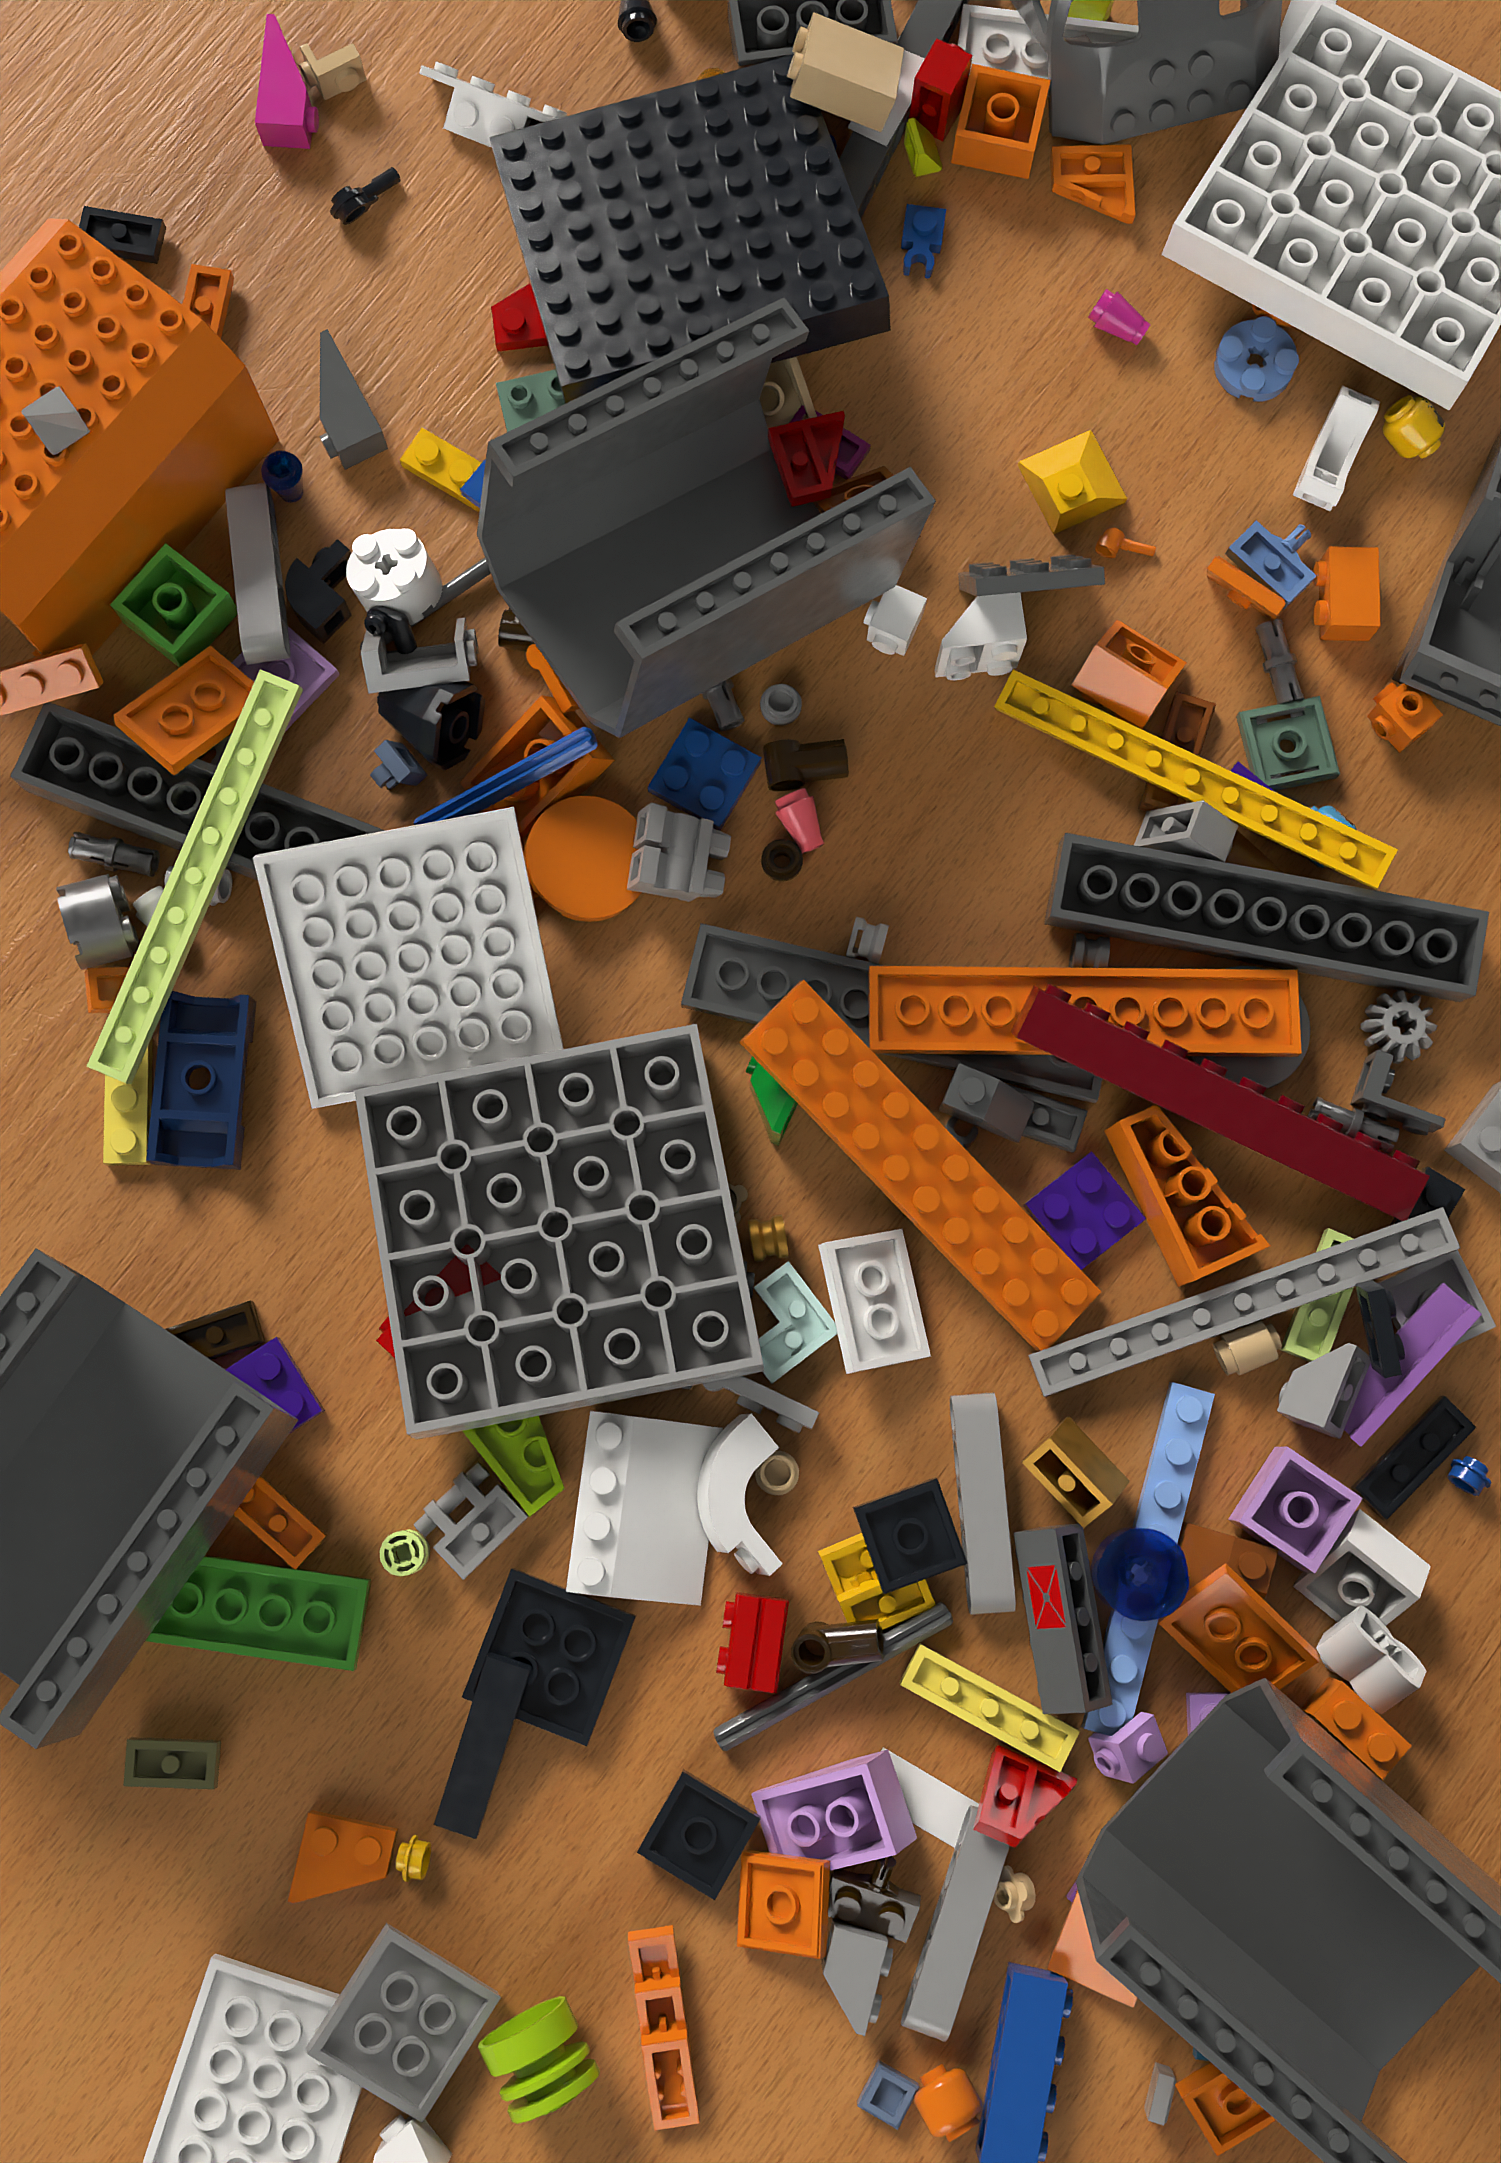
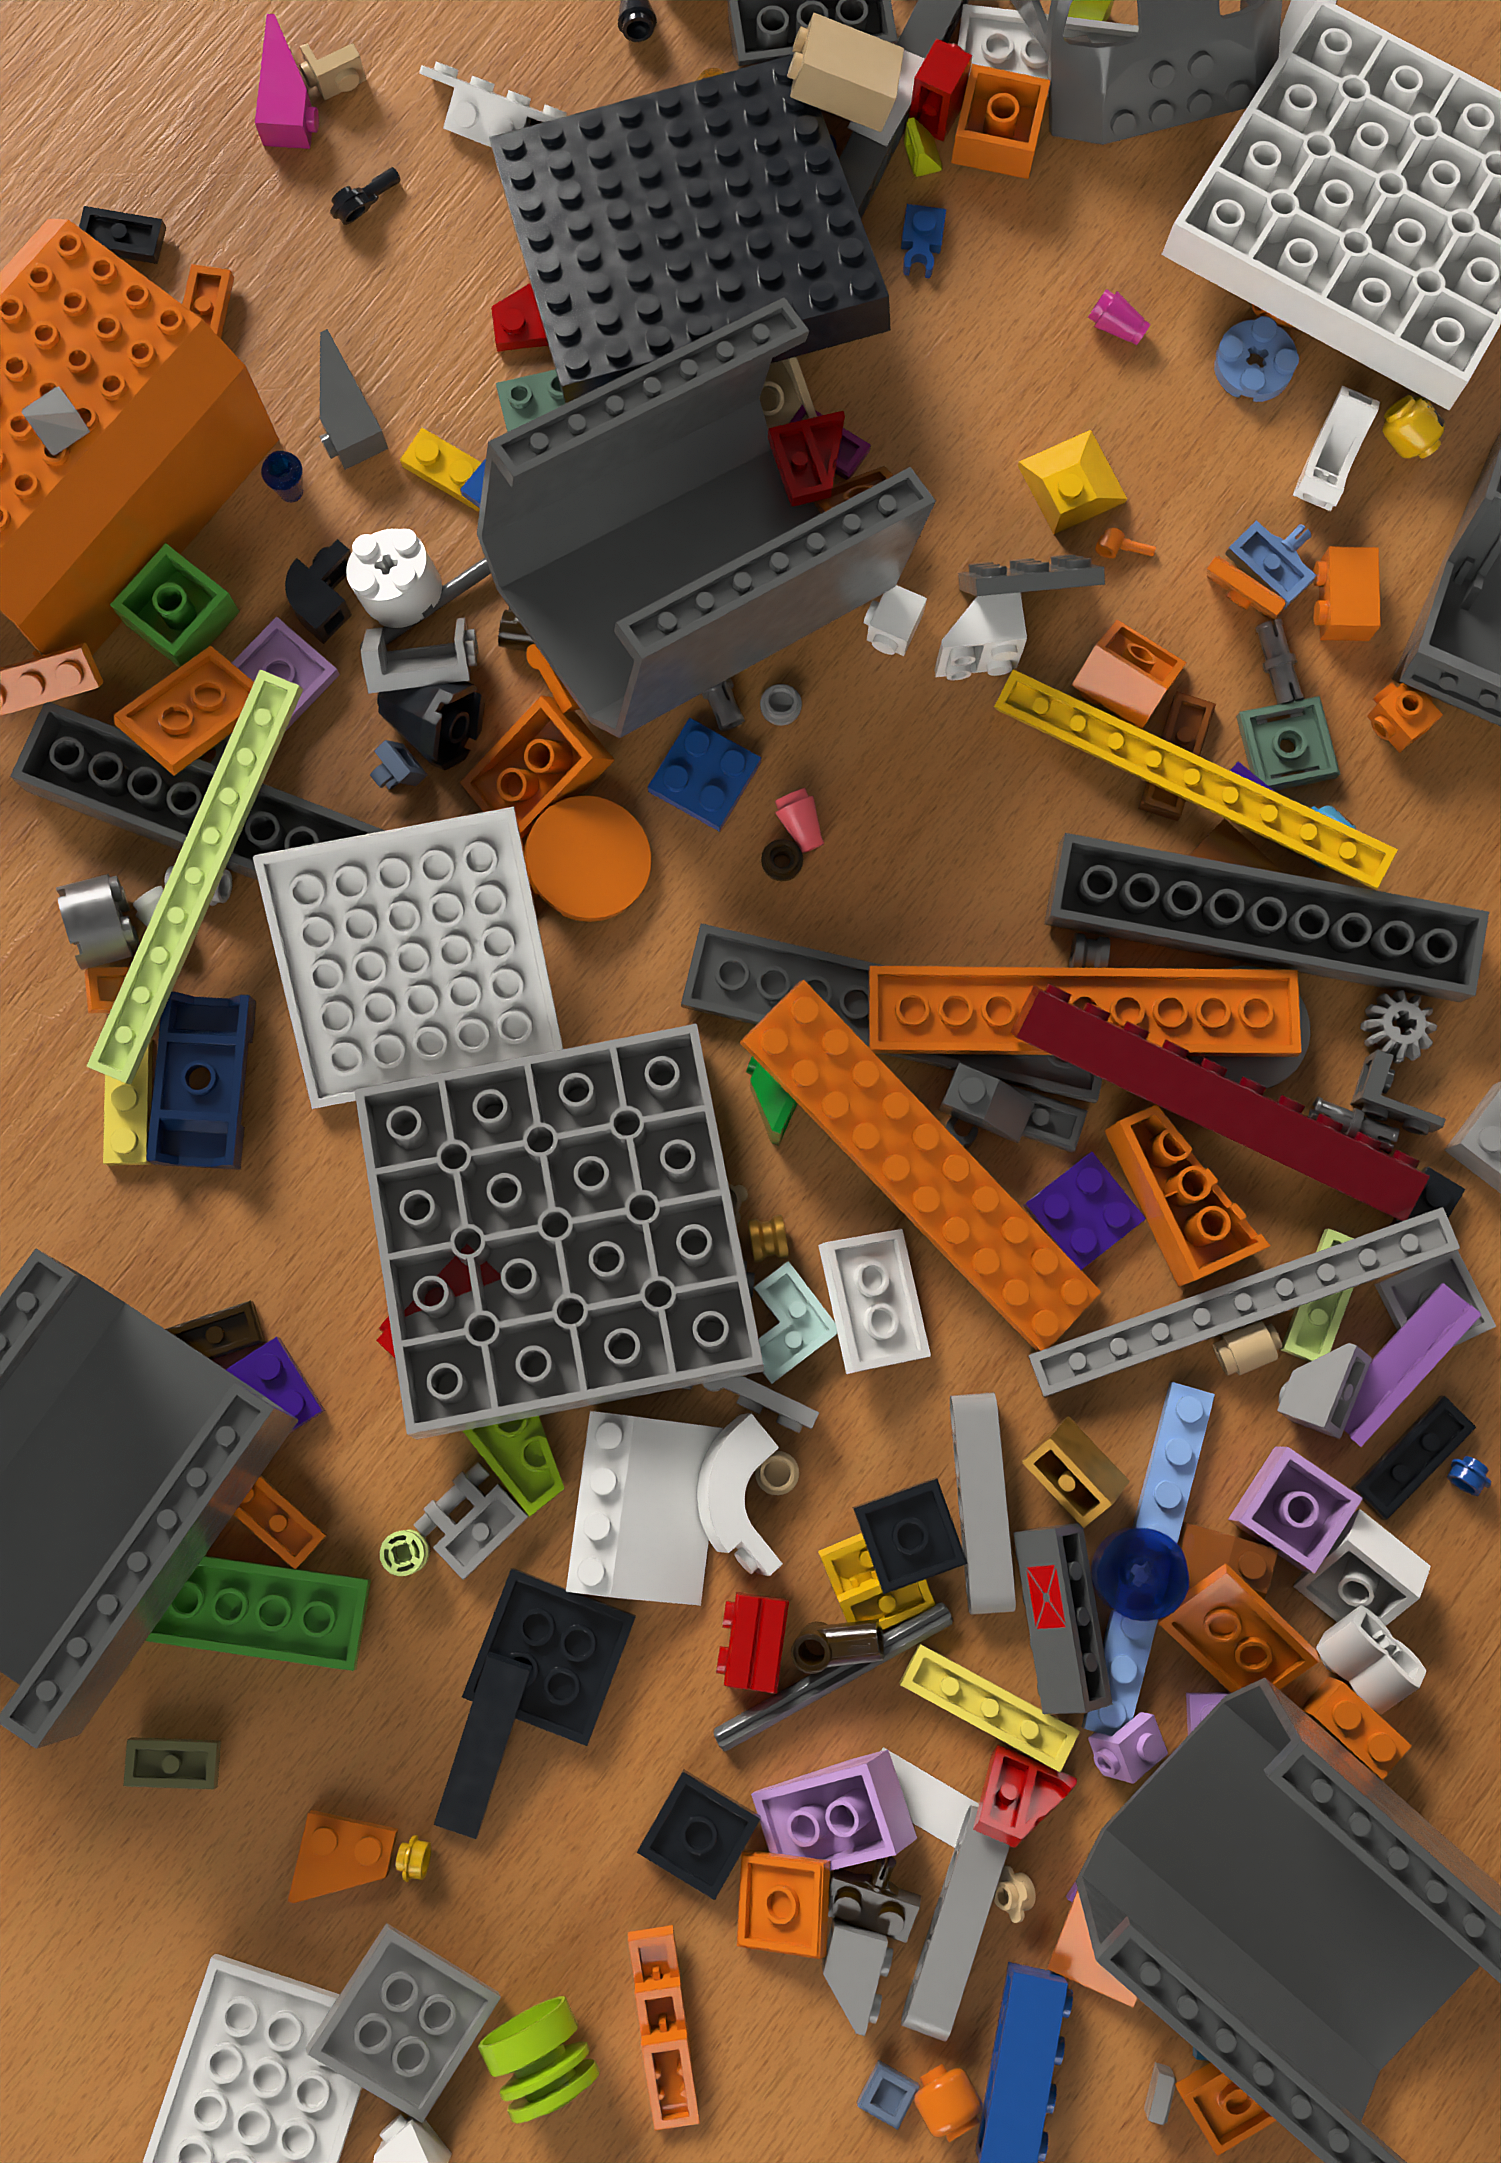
flat silver pin [68,832,160,877] -> none
light grey beam [225,482,291,665] -> none
black arm [364,606,417,654] -> none
blue axle [414,727,598,825] -> none
light grey hips [627,803,731,902] -> none
dark brown piece [763,739,849,791] -> none
light grey wheel [846,917,889,964] -> none
orange wing [1050,144,1136,224] -> none
light grey slope [1134,800,1238,862] -> none
black plate [1355,1280,1405,1378] -> none

